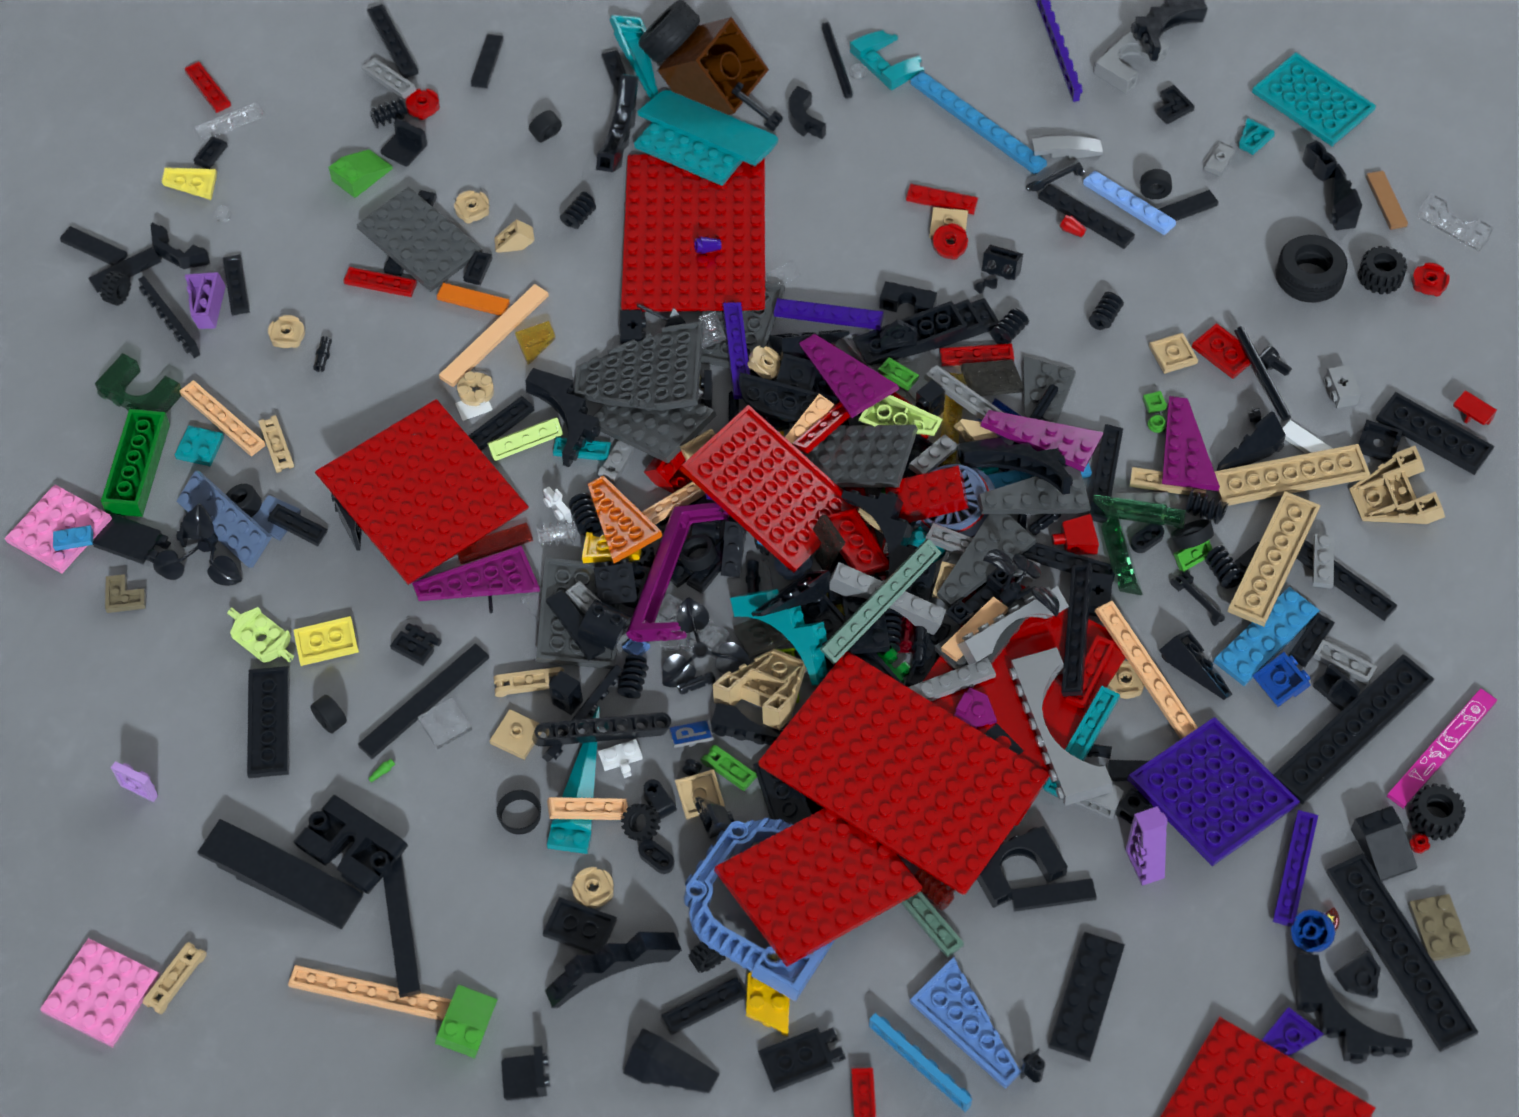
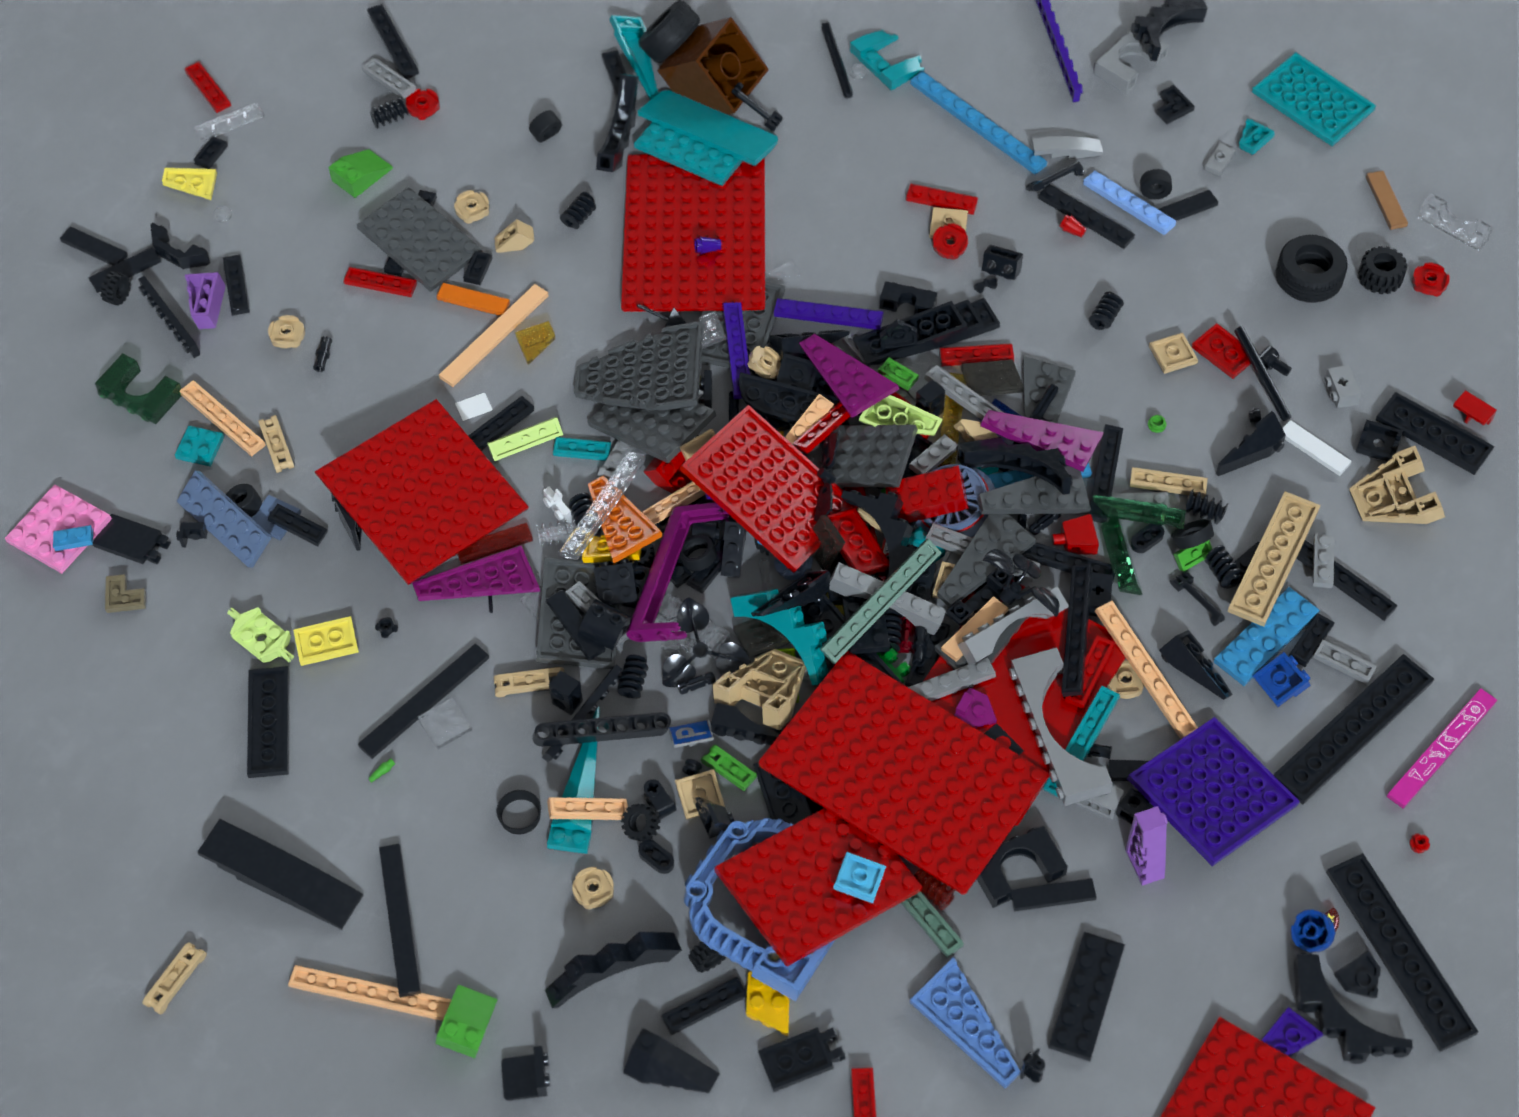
bright pink plate [40,938,160,1048] -> none
green brick [101,409,170,517] -> none
lavender plate [111,761,158,802] -> none
black plant [153,503,243,586] -> none
black connector [293,794,408,894] -> none
black tyre [310,694,347,733] -> none
black bracket [381,118,427,166] -> none
black plate [390,623,442,666] -> none
tan plate [457,371,494,406] -> none
black tile [471,34,504,89] -> none
tan plate [490,710,542,760] -> none
black arch [525,368,601,467] -> none
black plate [543,897,617,955] -> none
white plate [598,739,643,778] -> none
black brick [620,310,646,344] -> none
medium blue tile [622,639,650,656] -> none
black pin [745,560,761,593] -> none
black arch [789,86,826,139] -> none
dark azure plate [869,1013,972,1112] -> none
black piece [990,309,1029,344] -> none
bright green plate [1143,391,1167,413] -> none
magenta wing [1162,396,1220,491] -> none
tan plate [1214,444,1370,507] -> none
dark purple plate [1272,810,1318,927] -> none
black brick [1303,140,1337,182] -> none
black panel [1313,664,1360,711] -> none
black wedge [1329,164,1362,231] -> none
black slope [1351,806,1417,882] -> none
black tyre [1408,783,1466,841] -> none
dark tan plate [1408,894,1471,961] -> none
none -> black plate [375,617,398,638]
none -> clear plate [559,452,646,560]
none -> piece [814,432,840,521]
none -> medium azure plate [833,852,886,903]

